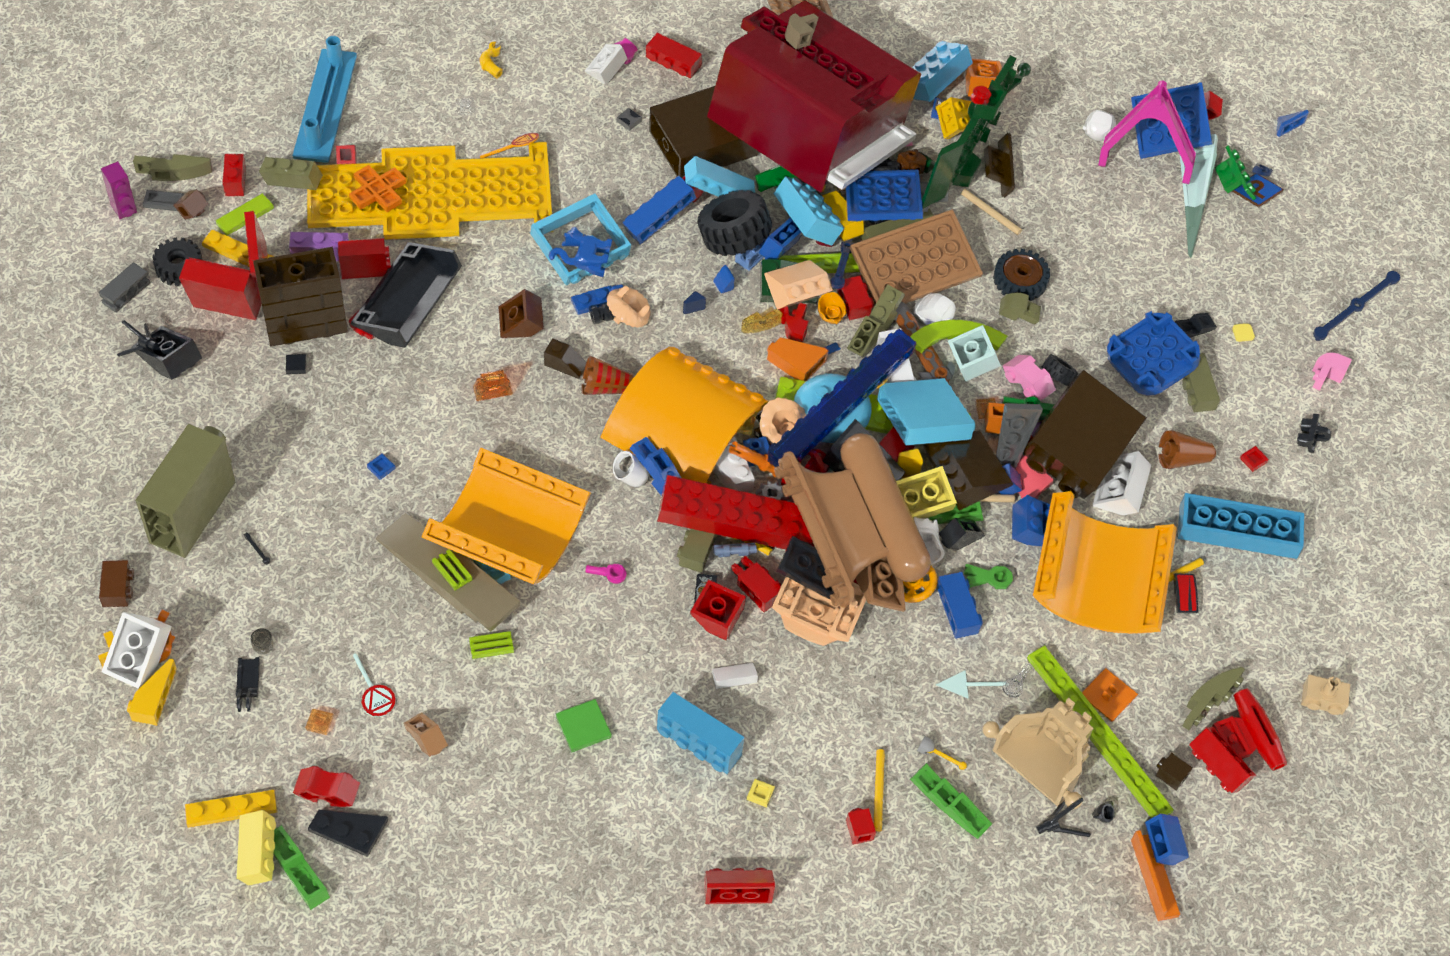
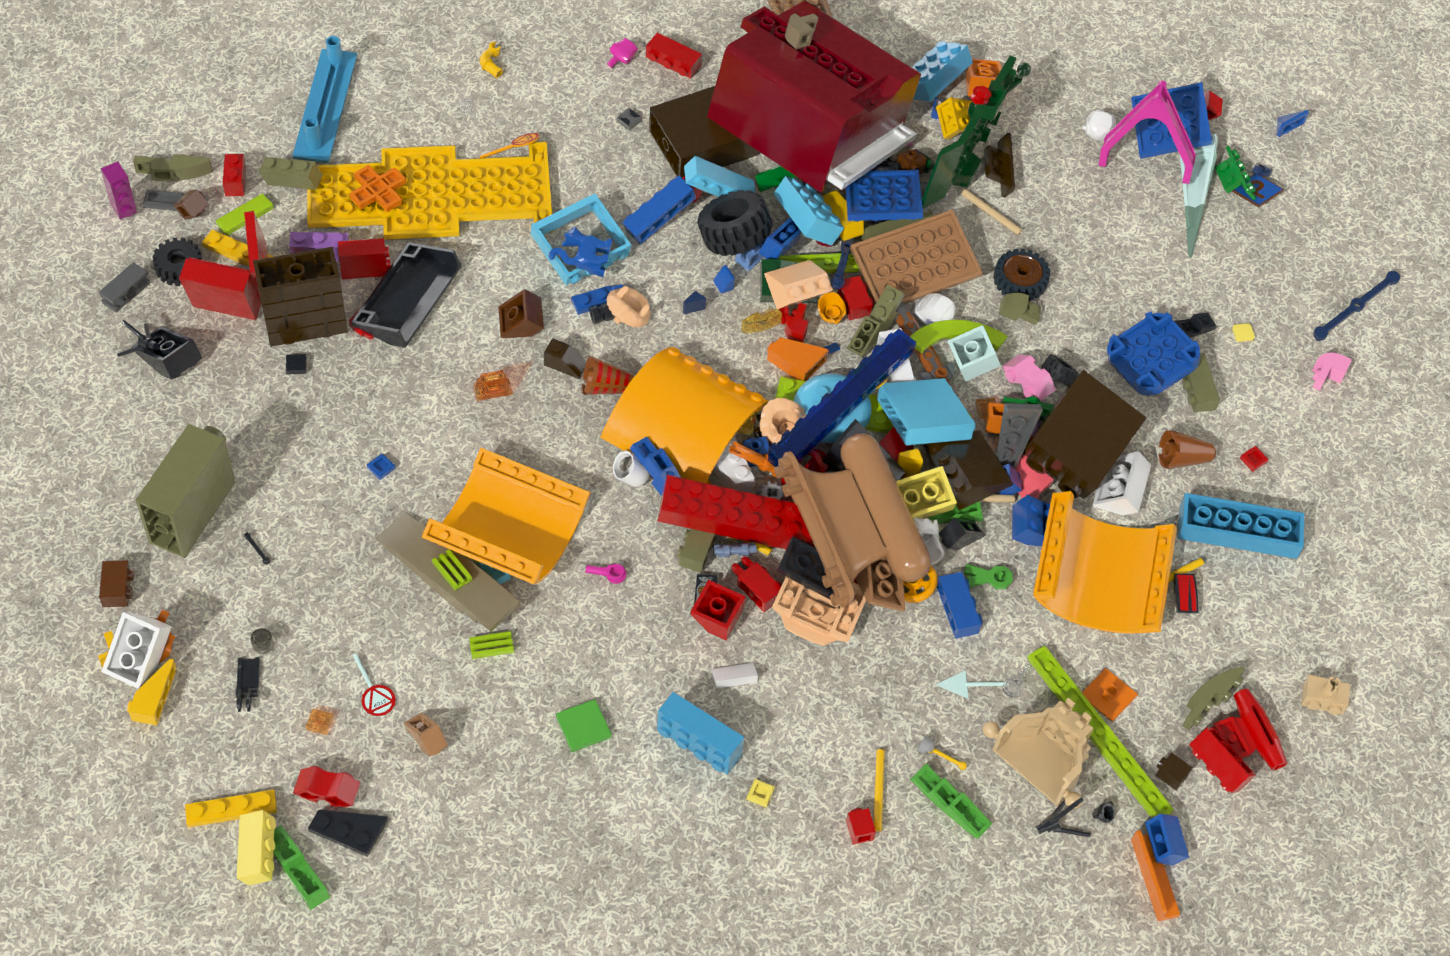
red brick [336,145,357,164] -> none
white slope [585,44,627,85] -> none
red slope [704,868,775,904] -> none
black hips [1297,413,1332,453] -> none

